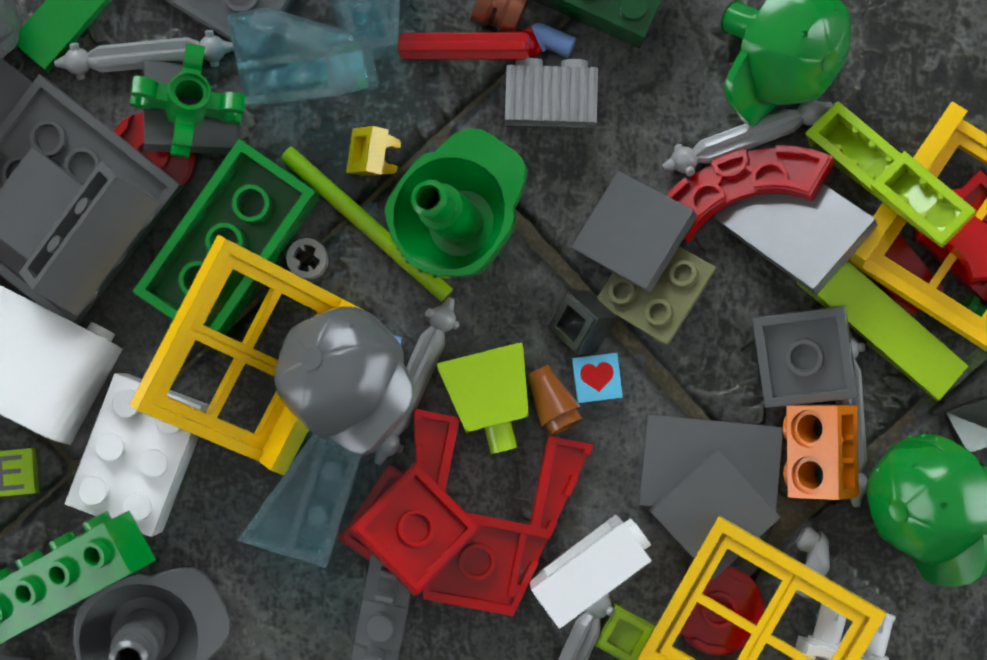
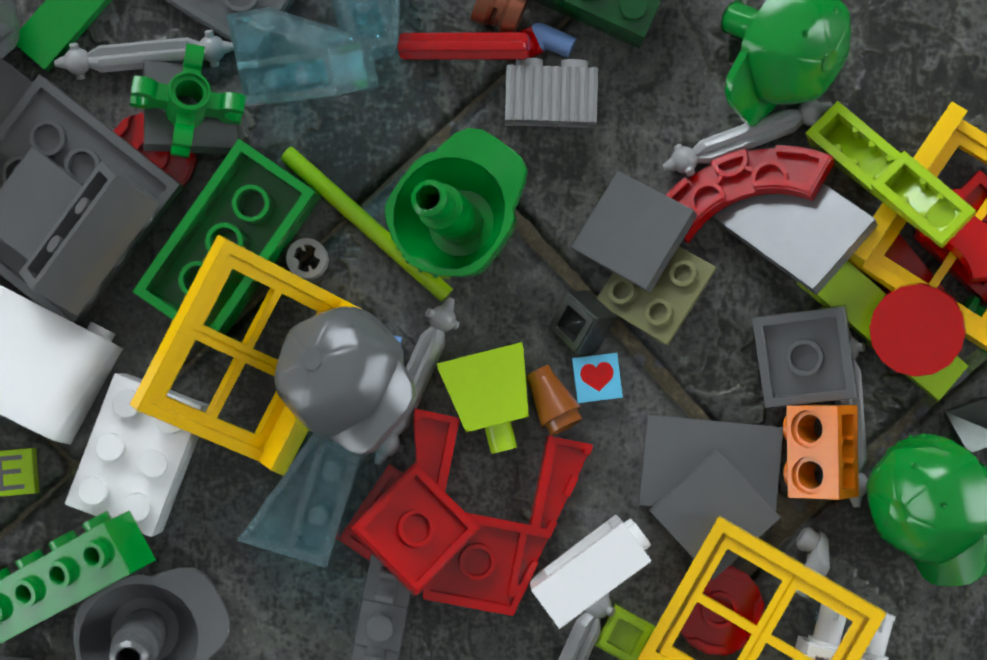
yellow tile [346,126,401,176] -> none
none -> red tile [869,283,966,377]

